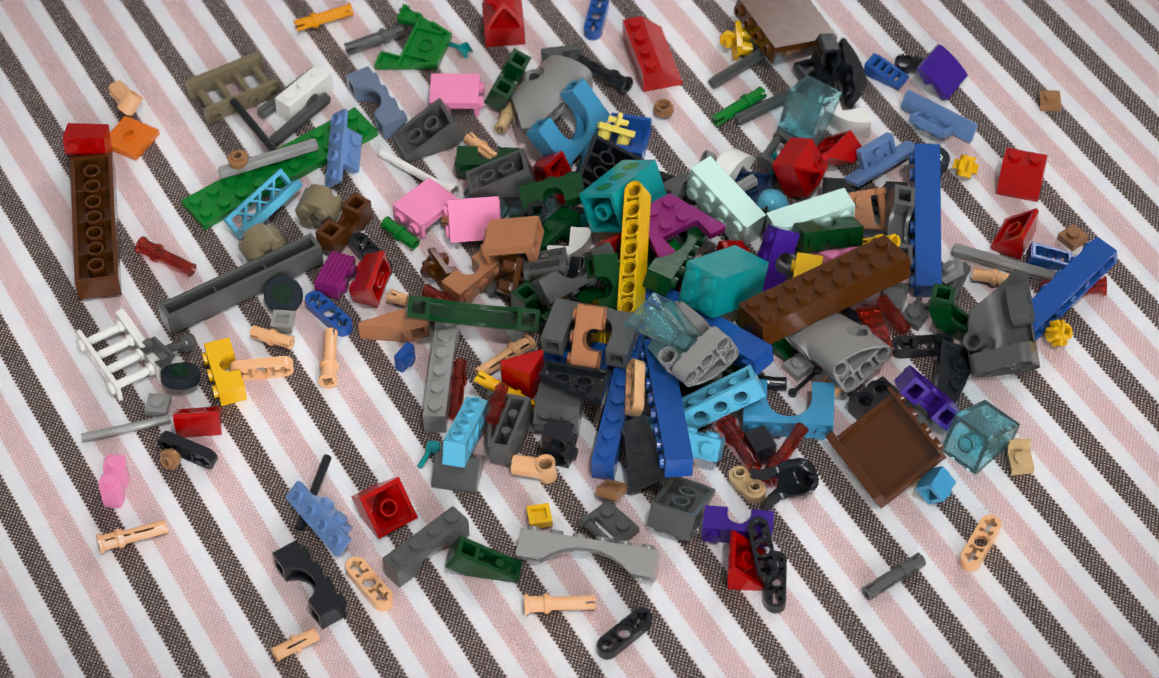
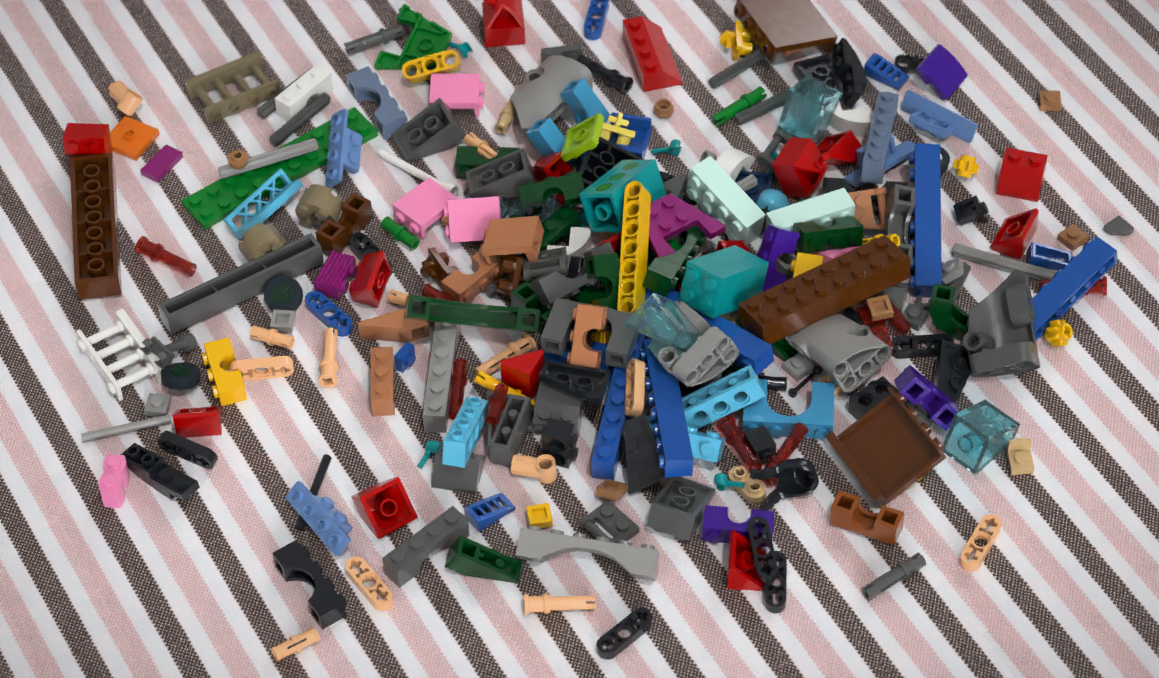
light nougat pin [96,519,168,554] -> none
medium nougat plate [160,448,181,470] -> none
black bar [229,98,278,151] -> none
light orange pin [293,3,354,32] -> none
dark green arch [484,48,532,112] -> none
black brick [811,33,841,81] -> none
dark azure brick [915,466,956,504] -> none
light nougat pin [972,267,1010,286] -> none
none -> black slope [121,443,200,501]
none -> magenta tile [140,144,183,183]
none -> nougat arch [371,347,395,416]
none -> yellow beam [402,50,461,83]
none -> blue slope [464,492,516,532]
none -> lime plate [560,113,604,162]
none -> teal hand [652,139,682,156]
none -> teal hand [714,473,745,491]
none -> dark orange arch [829,490,904,546]
none -> sand blue arch [861,91,899,184]
none -> medium nougat plate [866,295,894,321]
none -> black bracket [953,195,989,225]
none -> dark grey tile [1103,216,1134,236]

